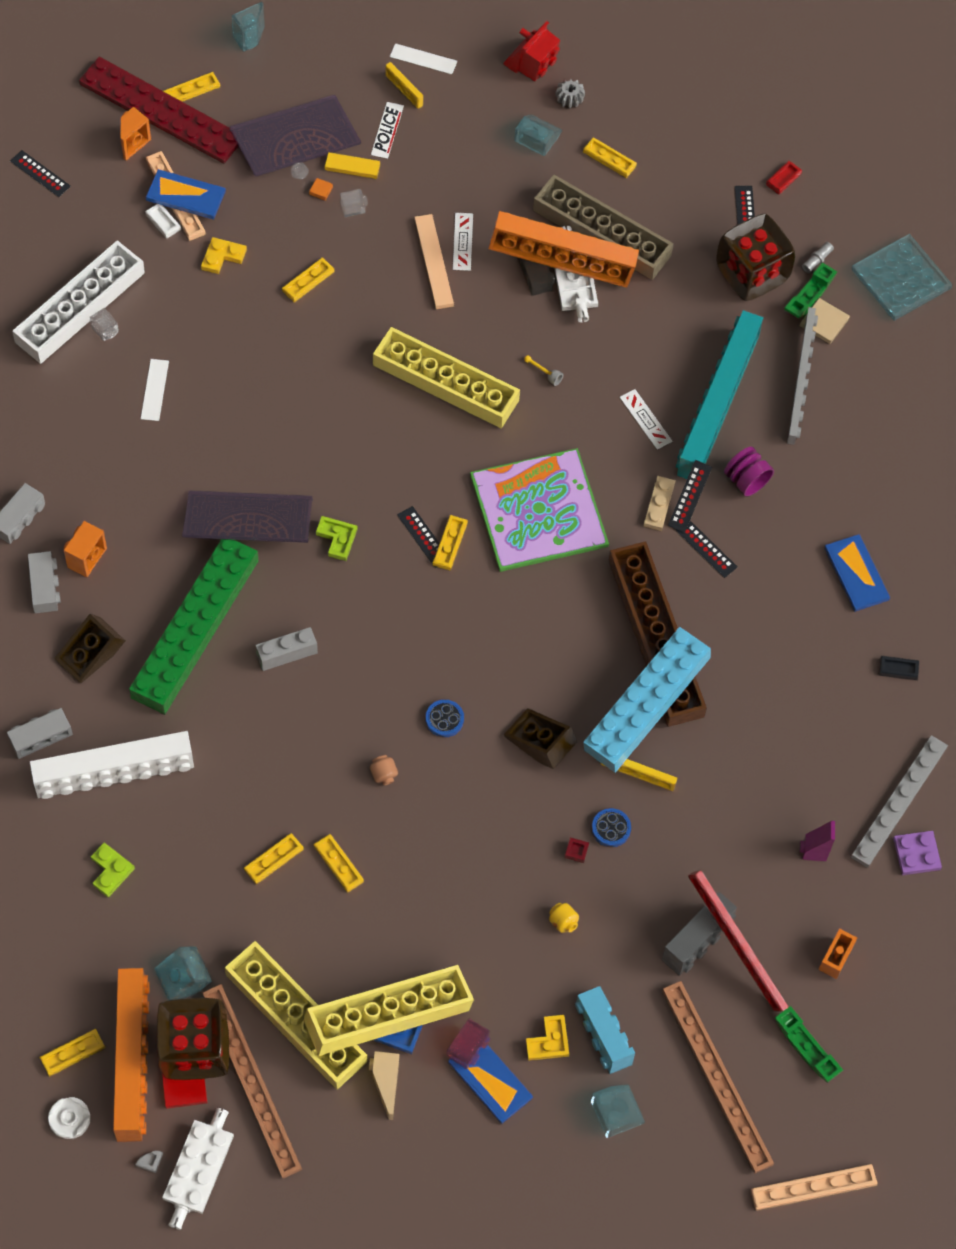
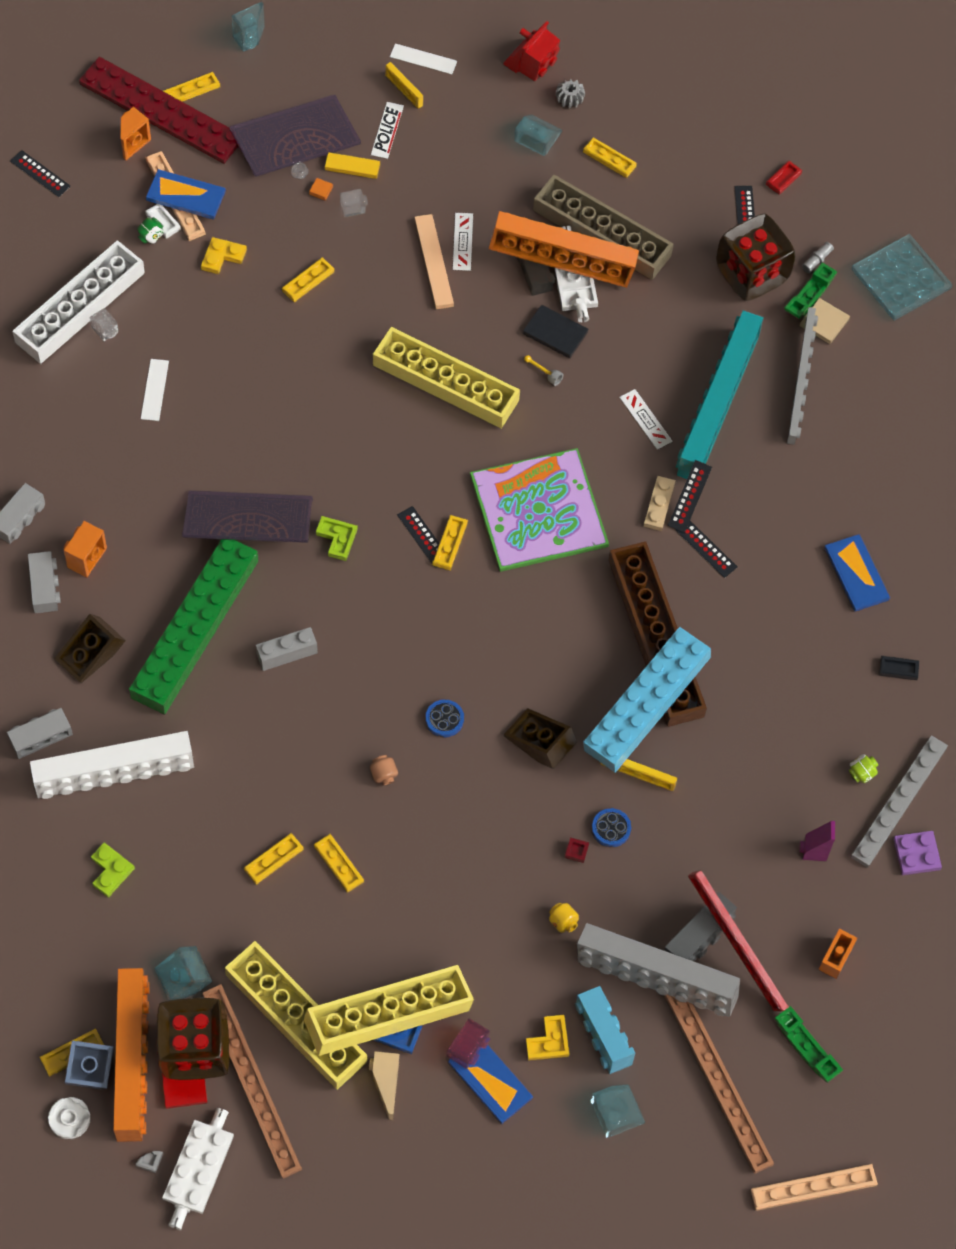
magenta wheel [724,447,774,496] -> none
none -> sand blue brick [65,1041,114,1090]
none -> green head [137,217,164,244]
none -> black tile [523,305,589,358]
none -> light grey brick [577,923,740,1017]
none -> lime head [848,754,879,783]

